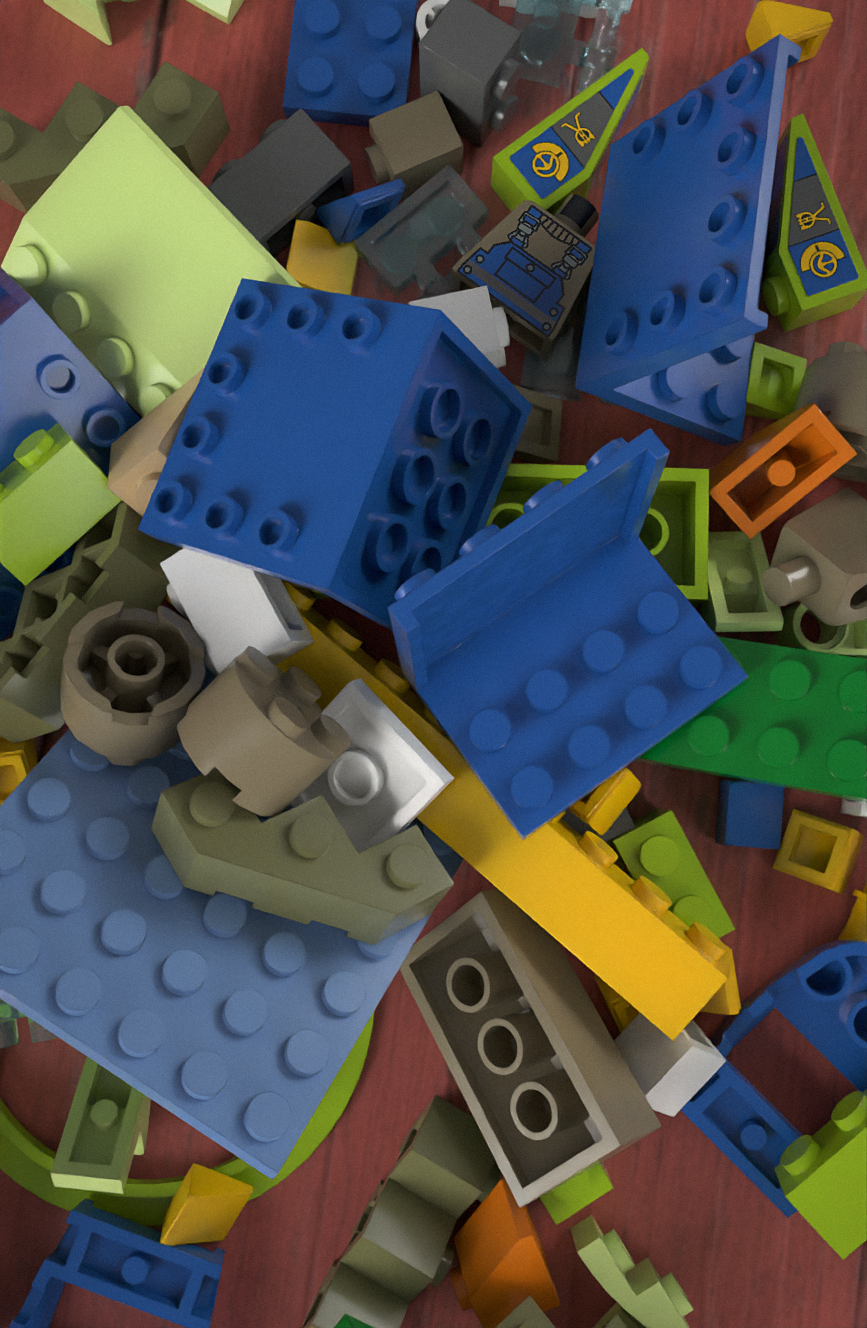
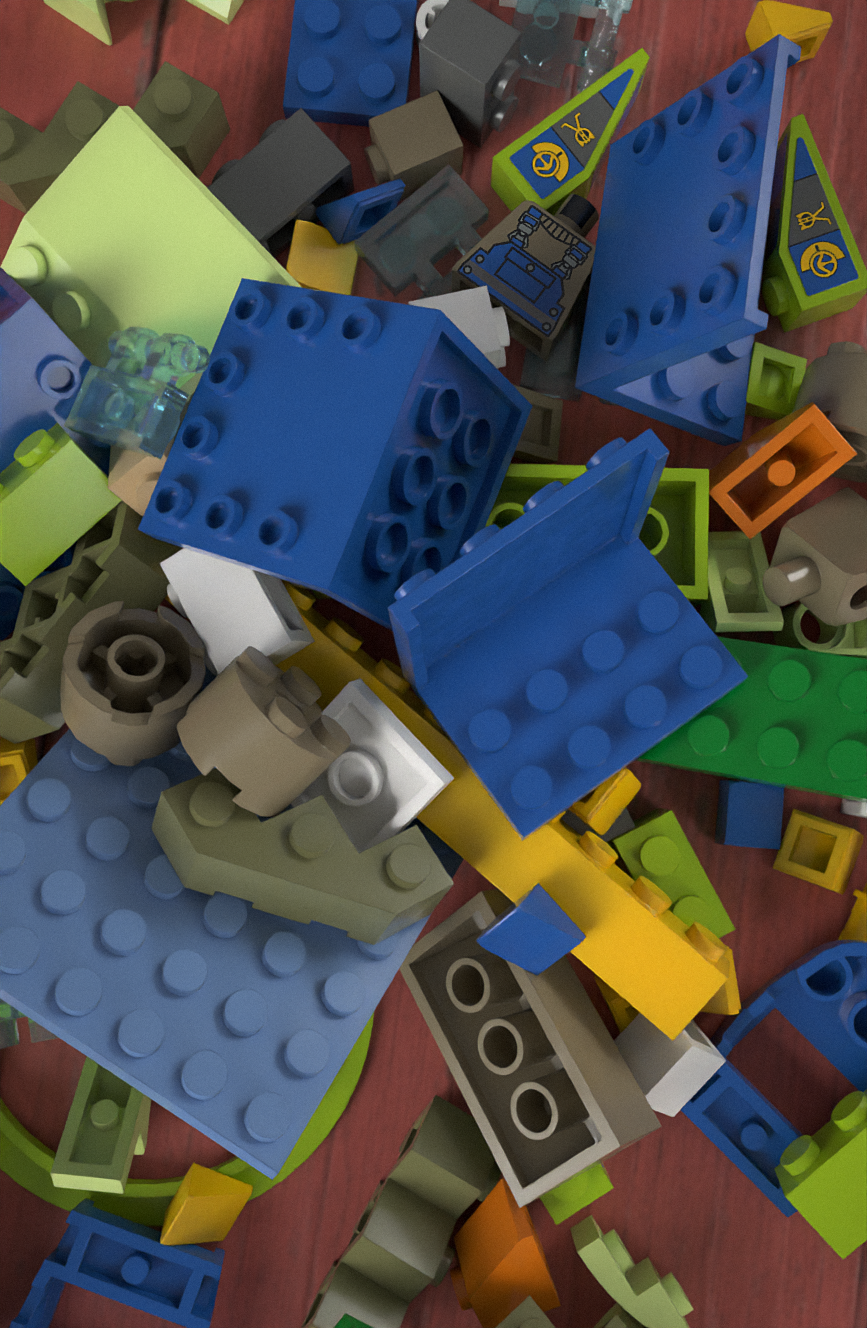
none -> clear light blue plate [64,326,210,459]
none -> blue slope [476,883,586,976]

